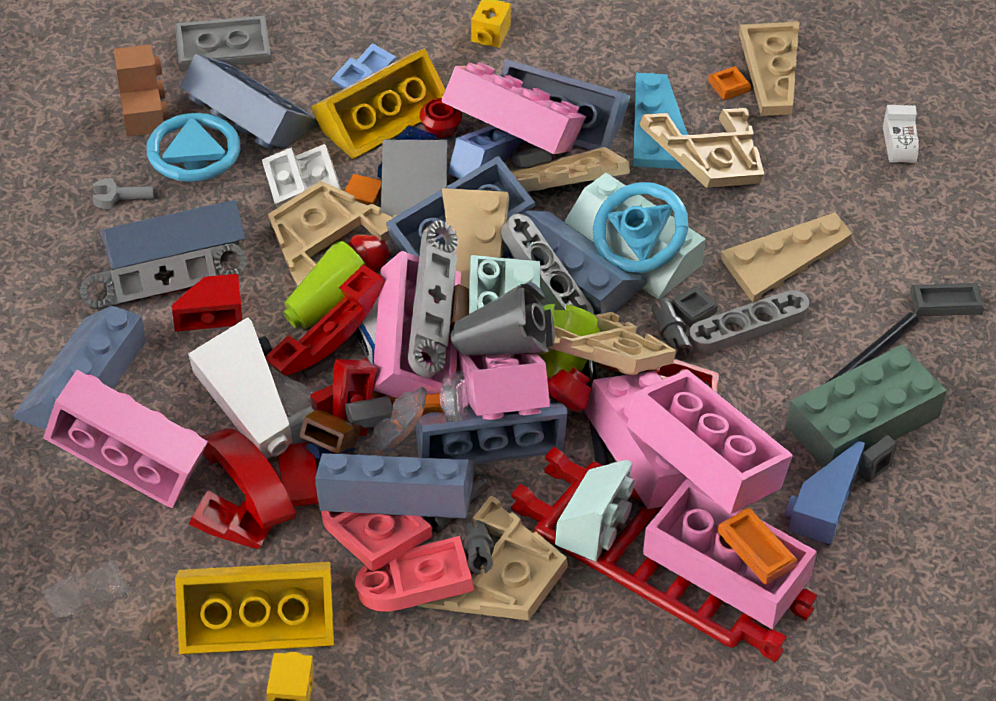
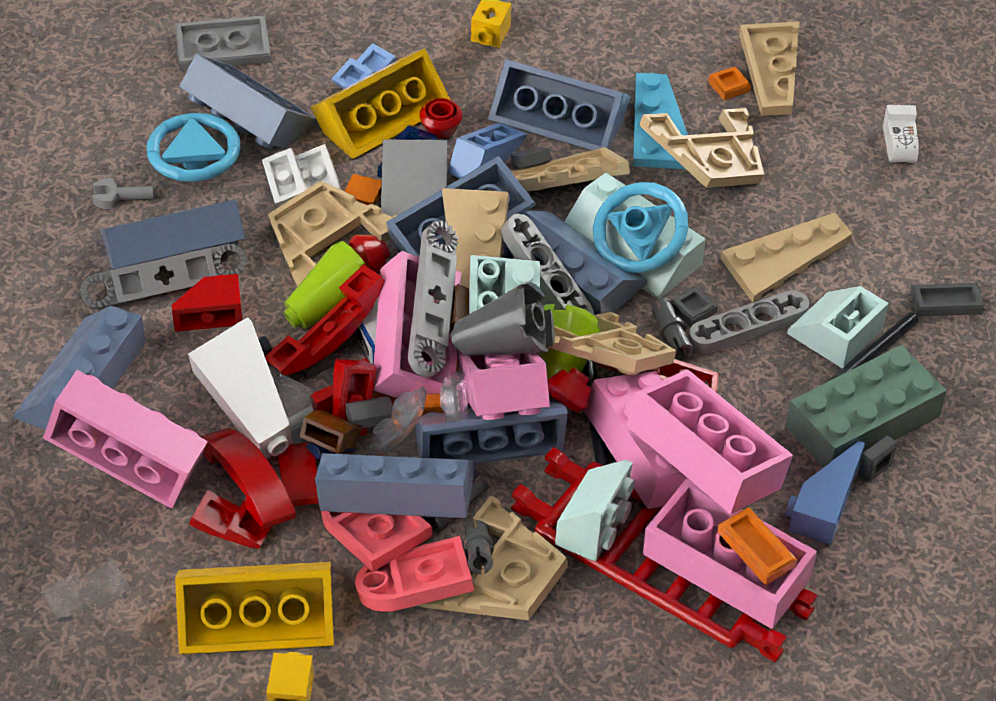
nougat brick [113,44,169,137] -> none
bright pink brick [441,62,586,154] -> none
none -> light aqua slope [787,286,889,368]

